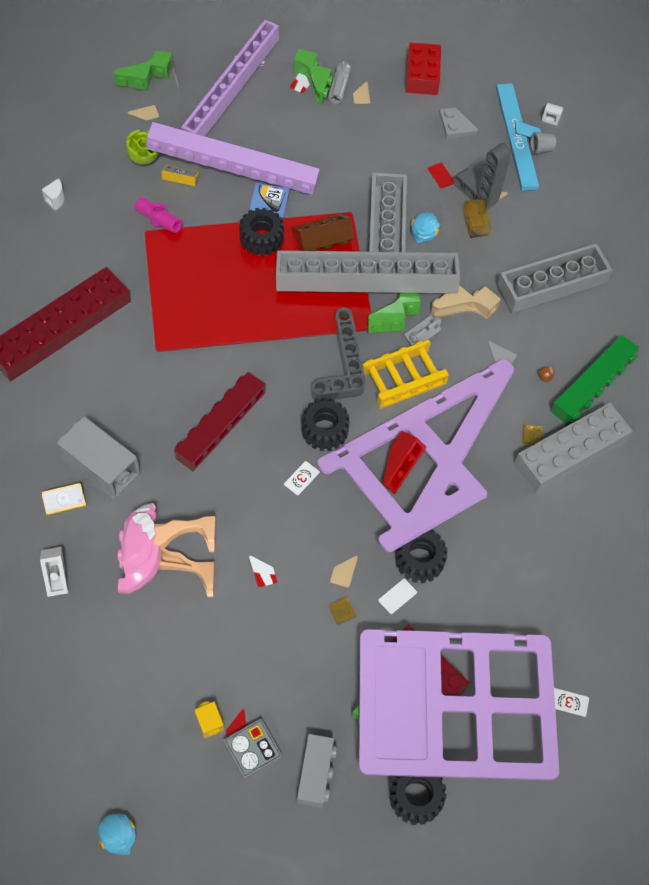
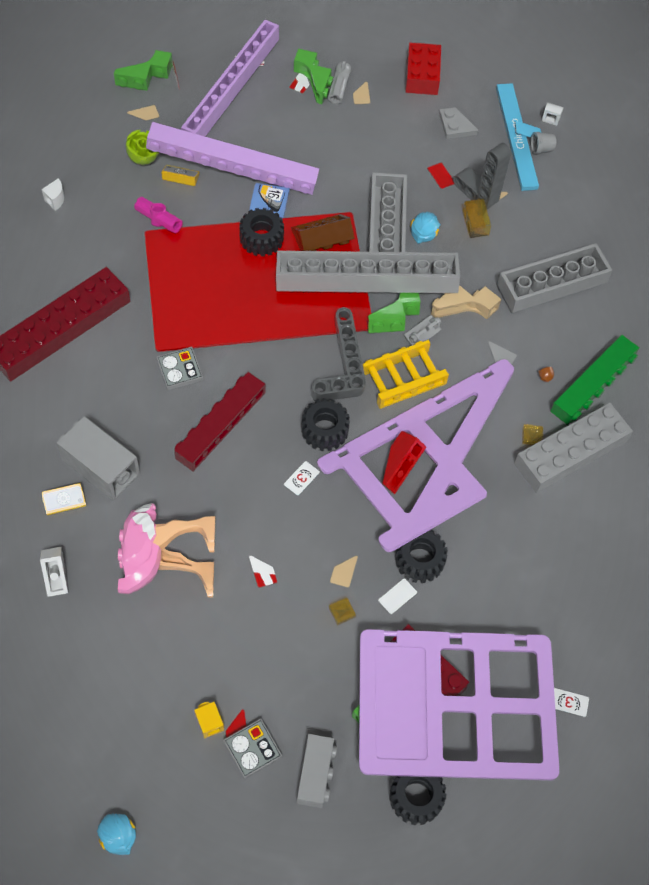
none -> tile [157,347,203,391]

